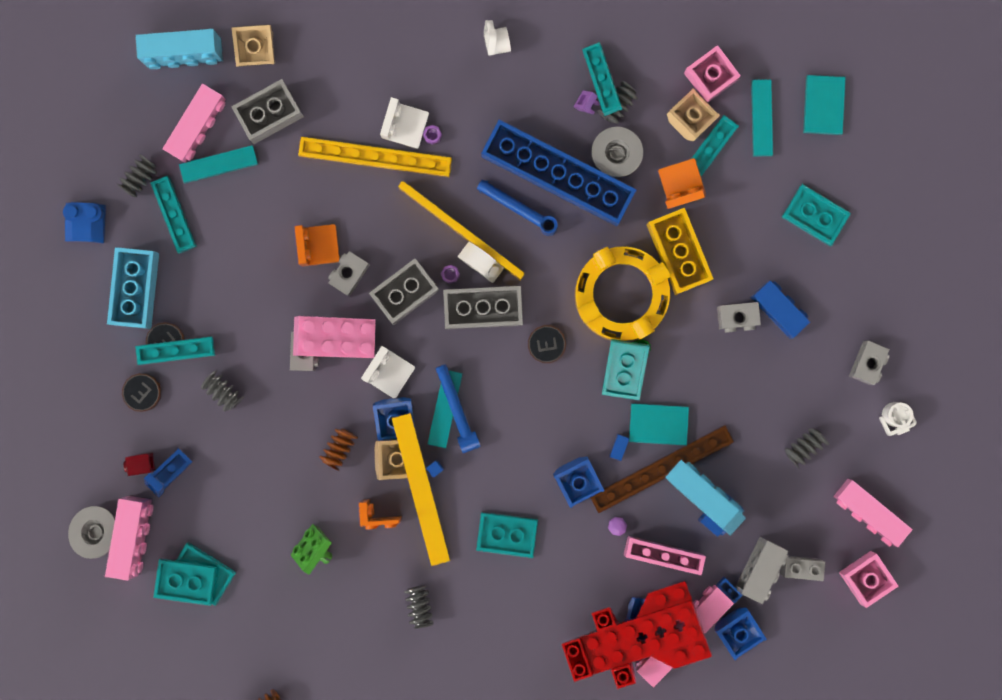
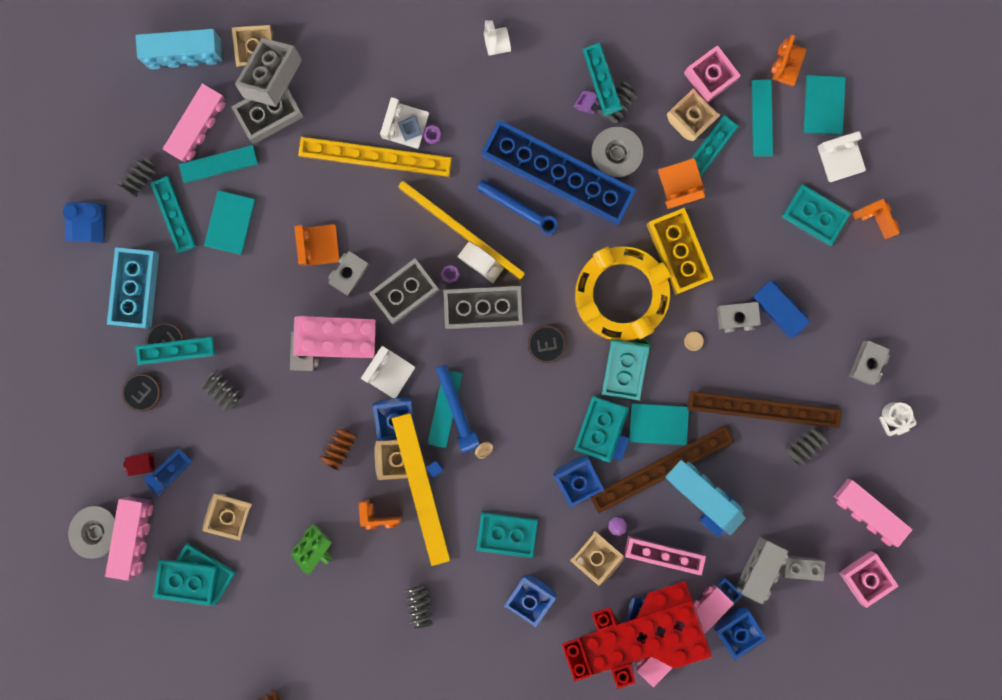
none -> tan slope [202,493,252,541]
none -> teal tile [204,190,256,255]
none -> light grey brick [235,38,302,107]
none -> sand blue tile [398,116,423,141]
none -> tan piece [475,442,493,459]
none -> blue slope [503,574,557,628]
none -> tan slope [570,531,625,586]
none -> teal tile [574,396,629,463]
none -> tan piece [684,332,704,351]
none -> reddish brown tile [687,391,841,428]
none -> orange bracket [771,34,807,86]
none -> white bracket [818,131,866,182]
none -> orange bracket [852,199,899,239]

